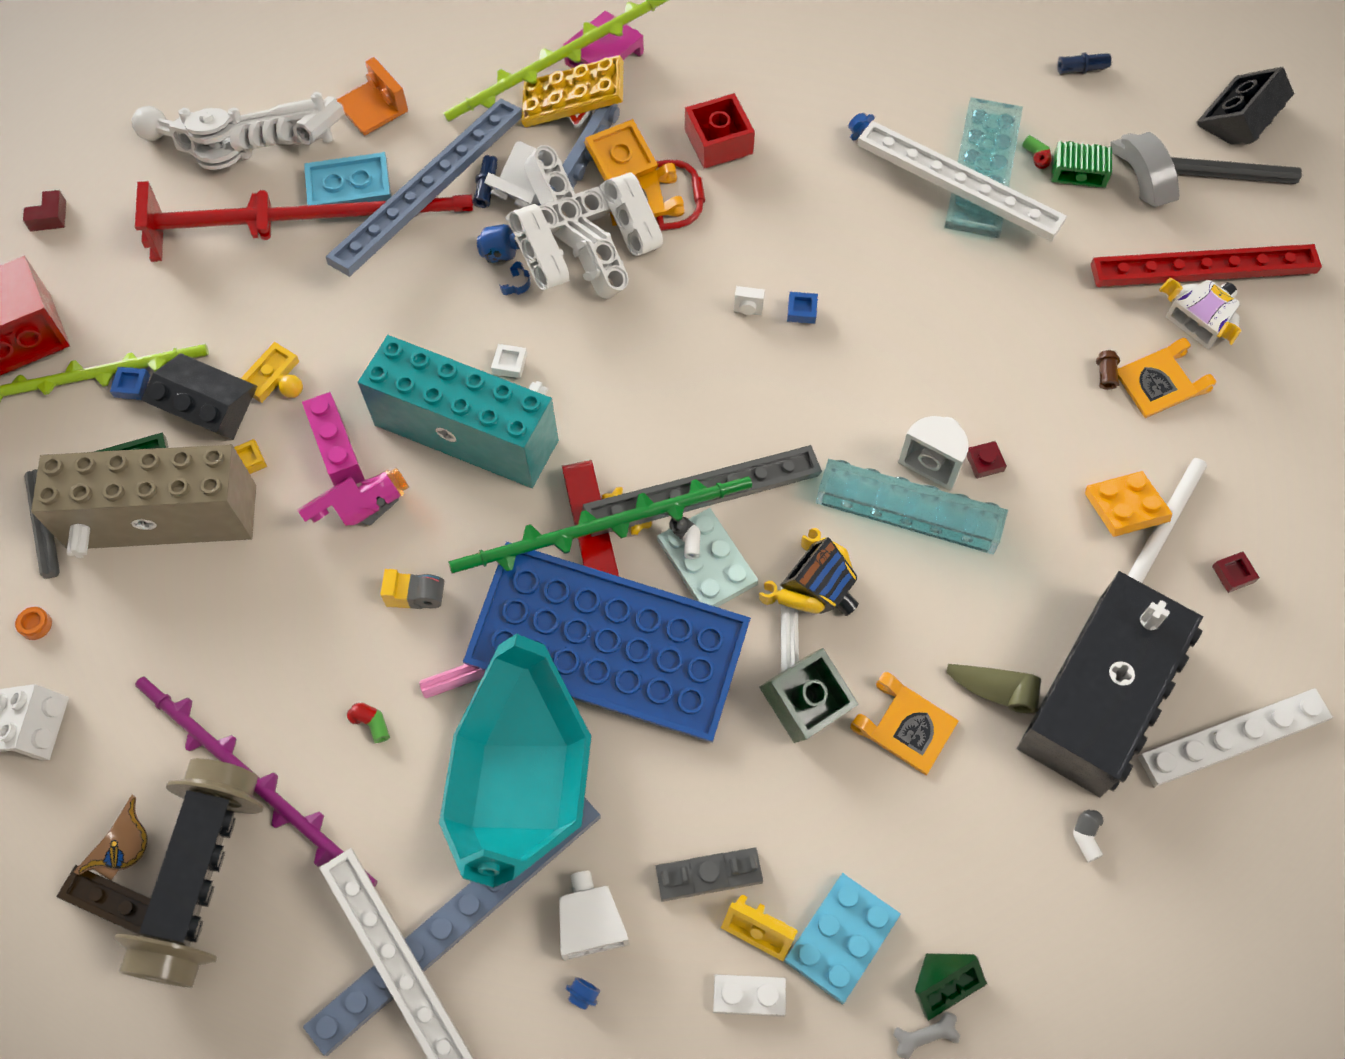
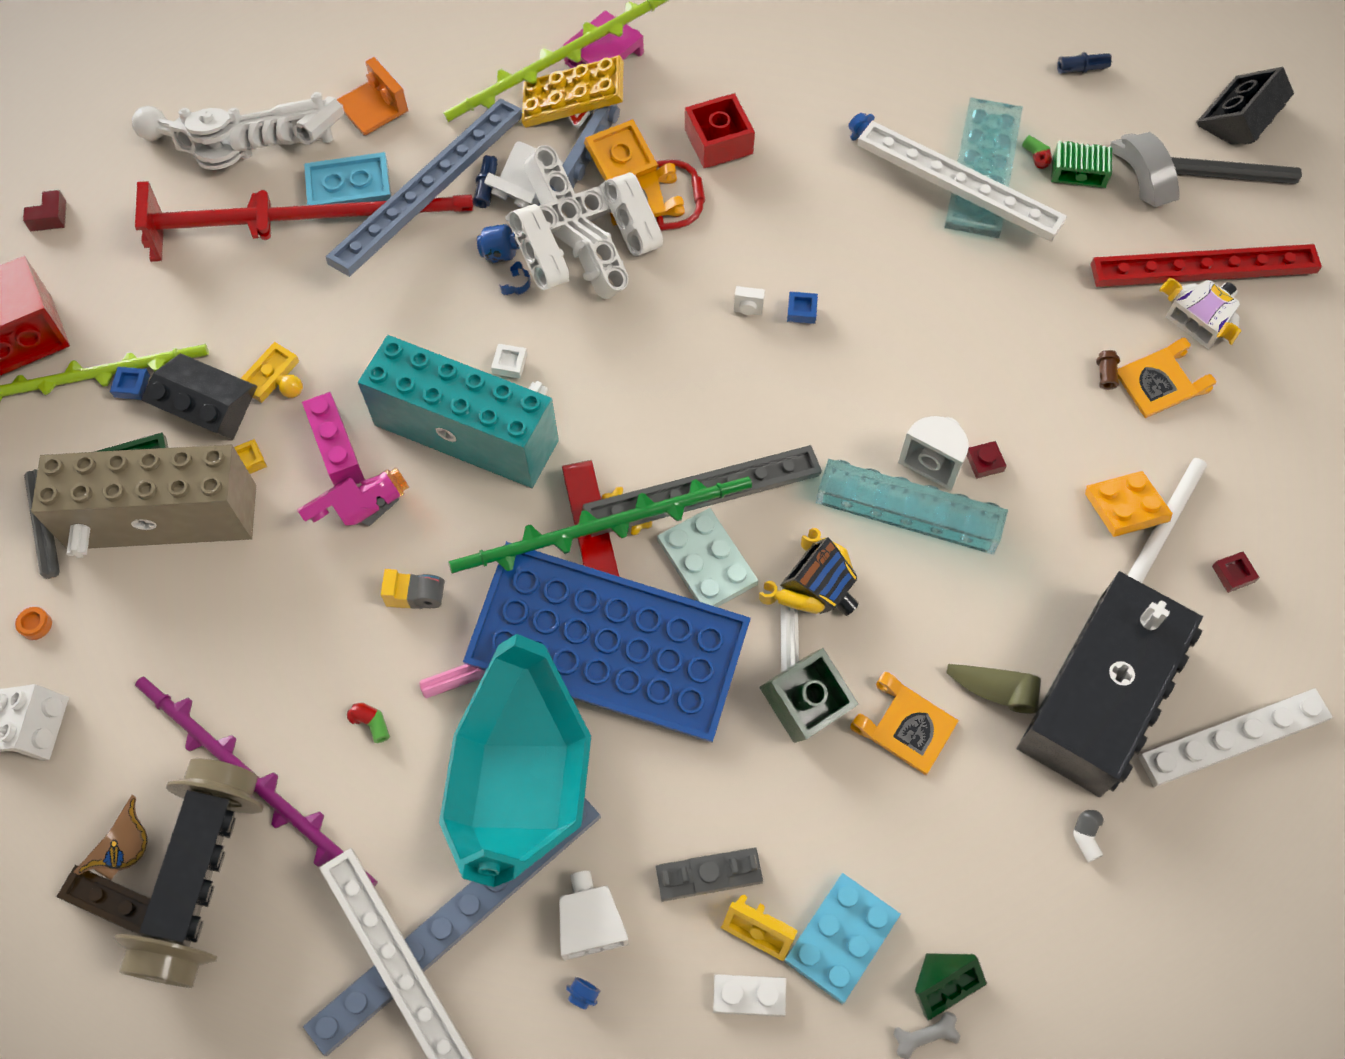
arm [669,517,701,559] -> none

